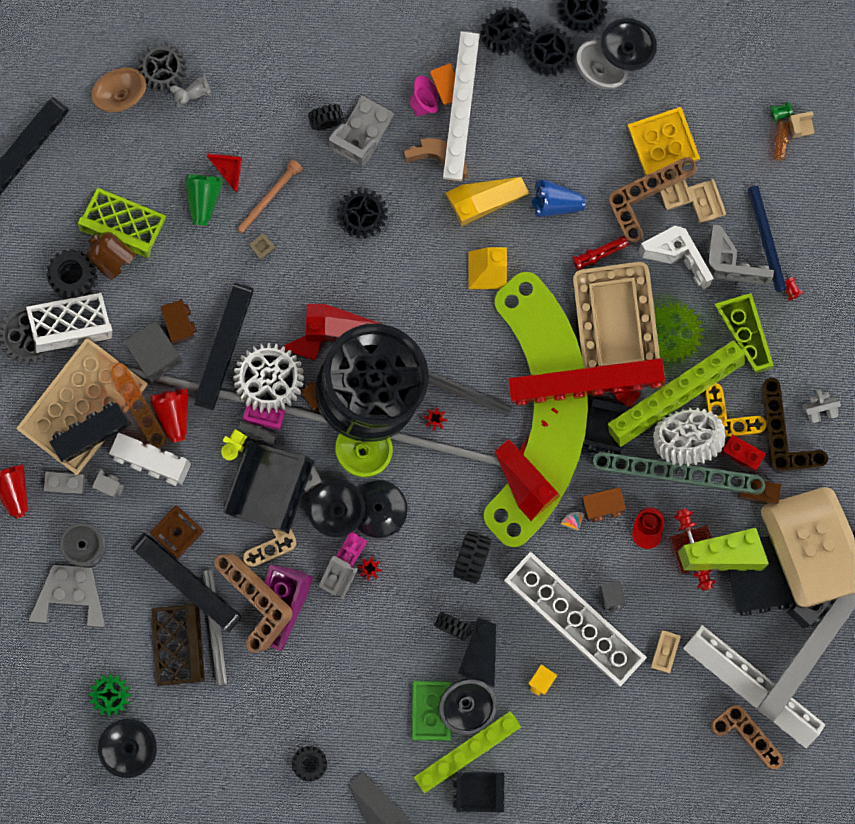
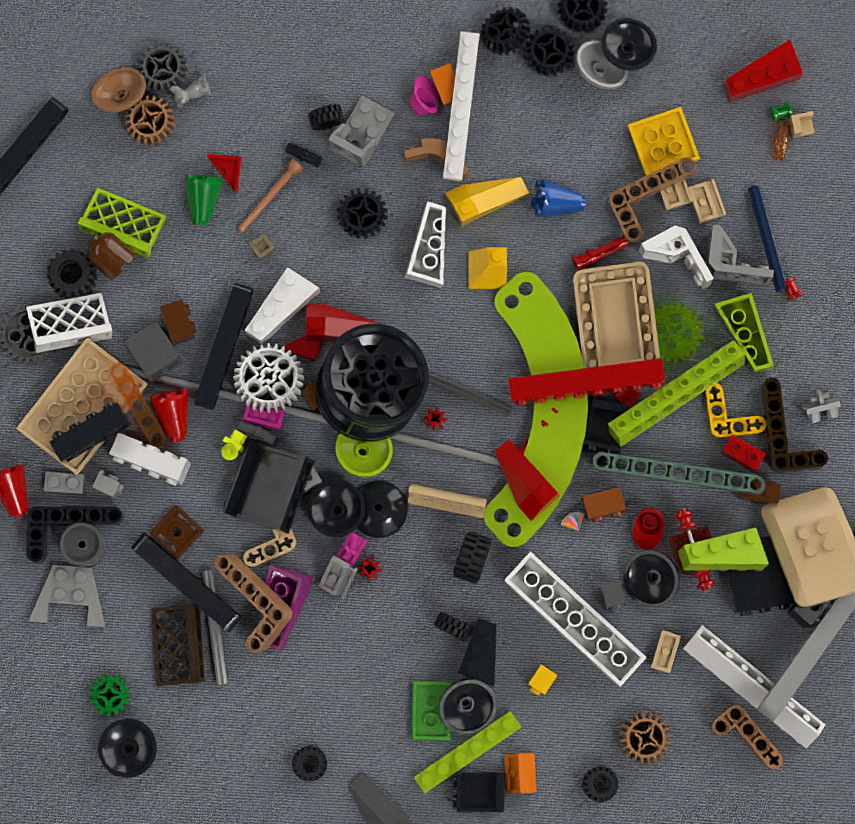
white gear [653,408,725,467] -> none
none -> black beam [26,506,125,564]
none -> medium nougat gear [124,96,175,146]
none -> white wedge [245,267,320,345]
none -> black axle [285,142,323,168]
none -> white wedge [405,202,446,288]
none -> tan fence [408,484,487,519]
none -> orange panel [504,753,536,794]
none -> black tyre [582,766,619,802]
none -> medium nougat gear [619,712,672,765]
none -> black dish [624,550,680,608]
none -> red wedge [723,39,803,103]

